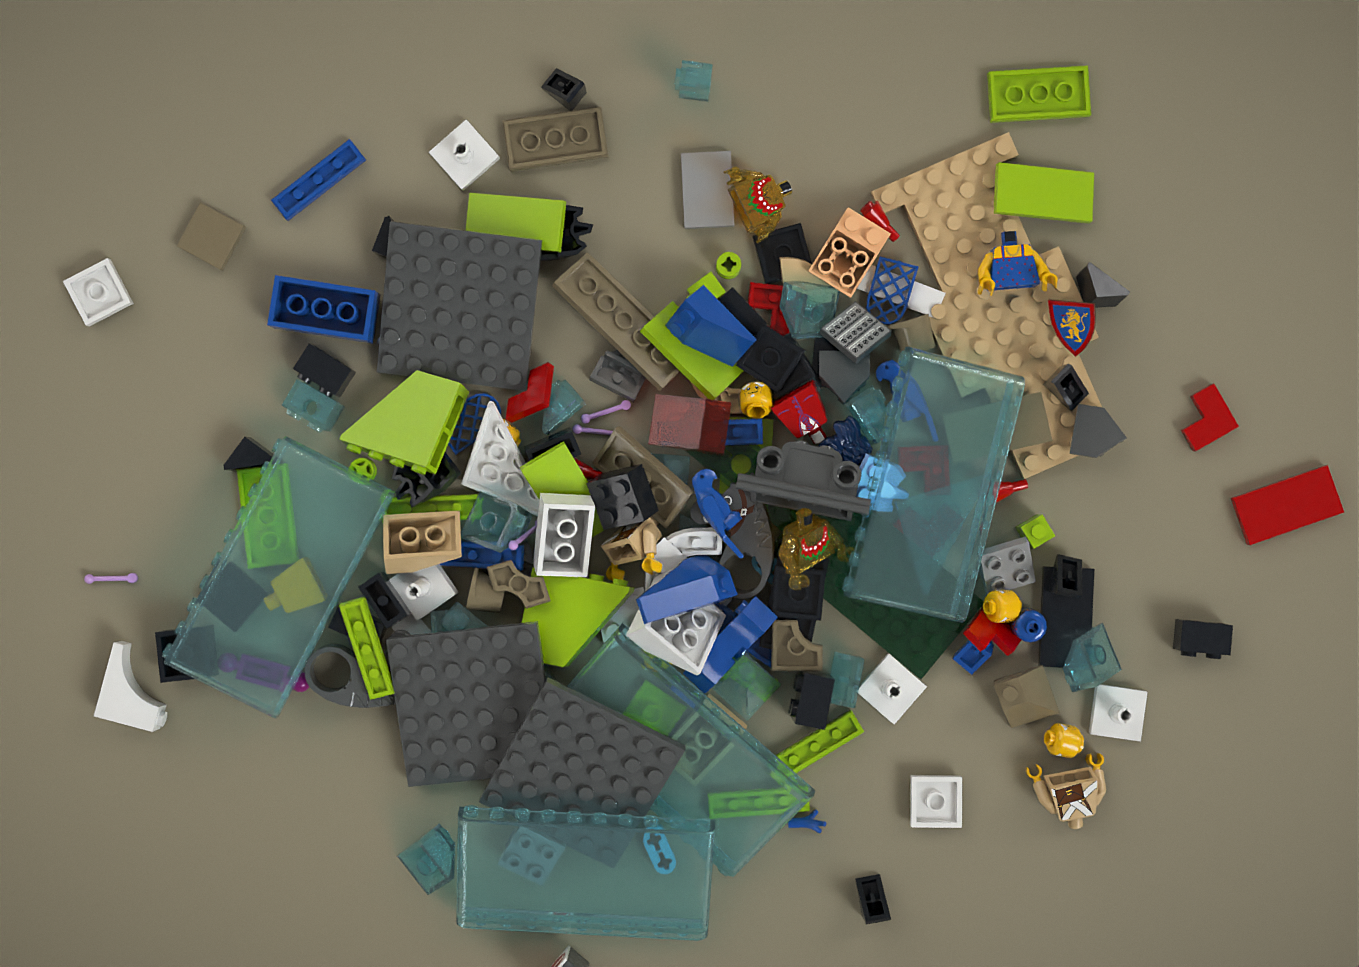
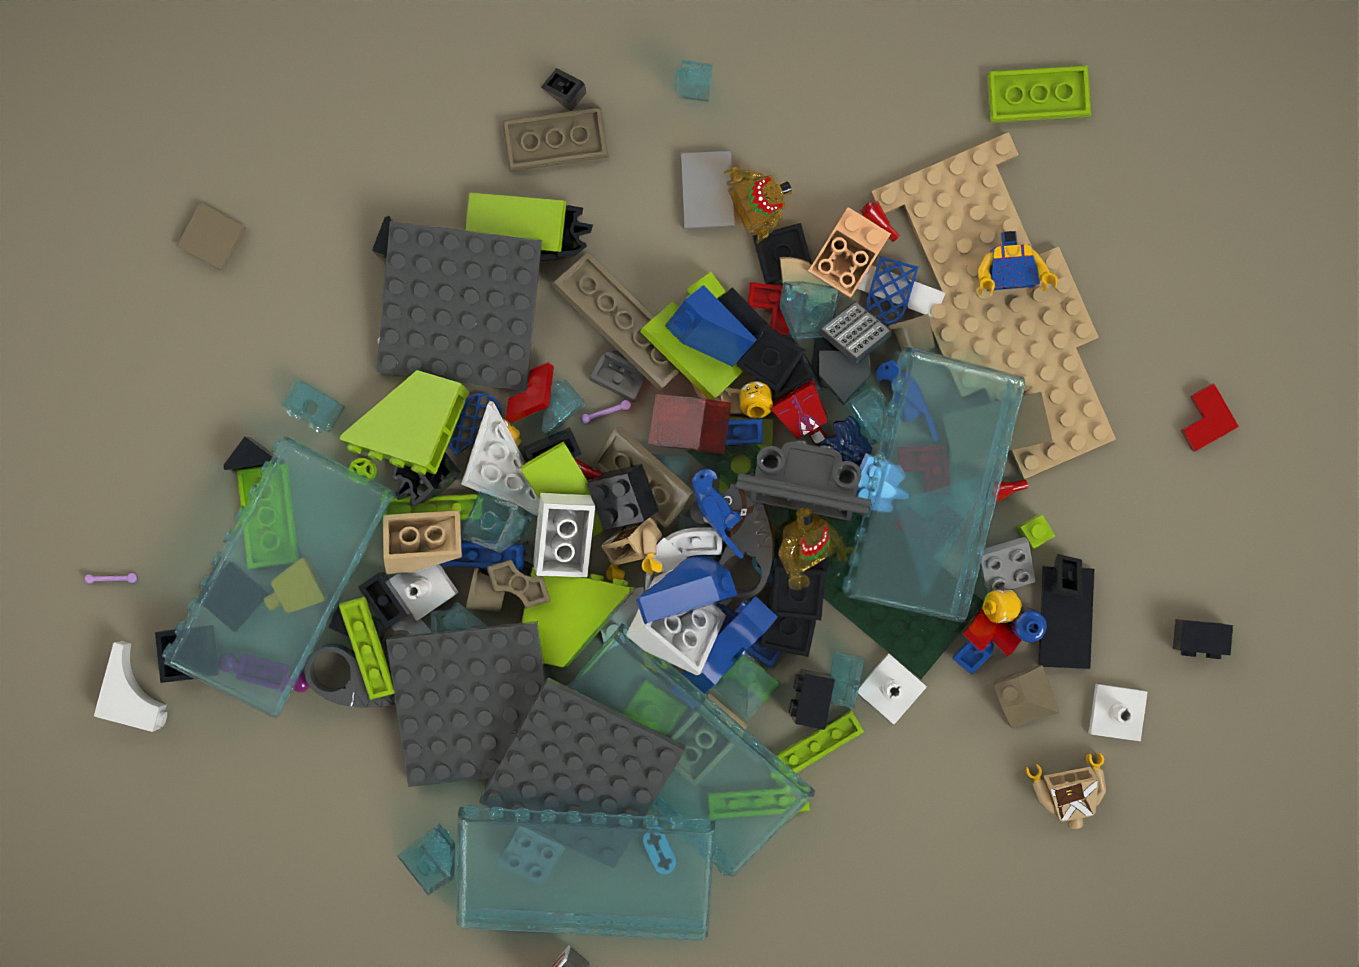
white plate [63,258,134,327] -> none
blue brick [267,275,381,344] -> none
blue tile [271,139,366,221] -> none
black brick [293,343,356,398] -> none
white tile [429,120,500,191] -> none
lavender hinge [508,520,537,550] -> none
lavender hinge [572,424,613,435] -> none
lime wheel [716,252,741,279] -> none
dark tan tile [771,619,823,671] -> none
blue bar [788,809,827,833] -> none
black slope [855,874,891,925] -> none
white plate [910,775,962,828] -> none
lime tile [994,162,1094,224] -> none
black slope [1043,363,1089,411] -> none
yellow head [1044,723,1084,758] -> none
shield [1048,299,1096,357] -> none
clear light blue slope [1063,623,1122,692] -> none
dark grey slope [1070,404,1127,458] -> none
black slope [1076,262,1130,308] -> none
red tile [1231,465,1344,545] -> none

